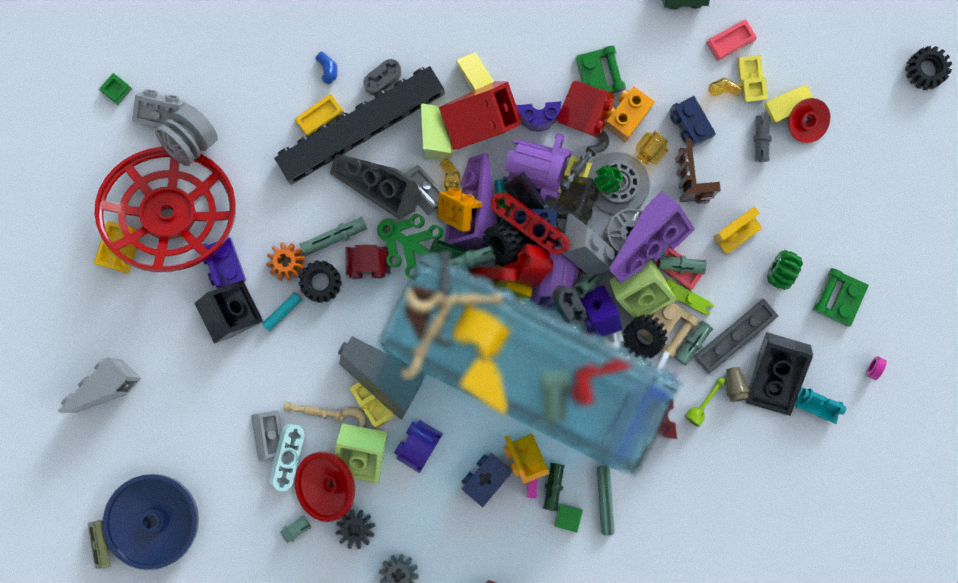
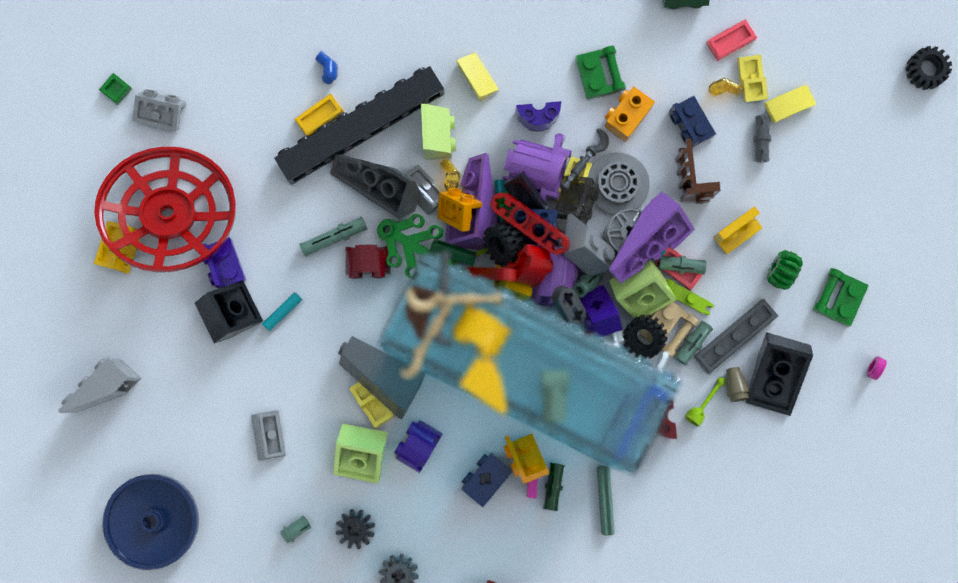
olive plate [88,520,110,569] -> none
light grey wheel [155,104,218,166] -> none
orange gear [266,242,306,281] -> none
light aqua beam [269,424,304,492] -> none
tan piece [284,402,366,428] -> none
red dish [295,451,355,522] -> none
black tyre [299,260,342,303] -> none
dark grey beam [363,59,402,95] -> none
red slope [438,81,522,150] -> none
sand green pin [448,245,496,274] -> none
green tile [554,503,583,533] -> none
red bracket [558,81,615,138] -> none
red bracket [569,359,631,407] -> none
green gear [594,165,623,194] -> none
clear yellow head [635,131,669,165] -> none
red dish [788,98,831,143] -> none
teal hinge [795,387,846,424] -> none

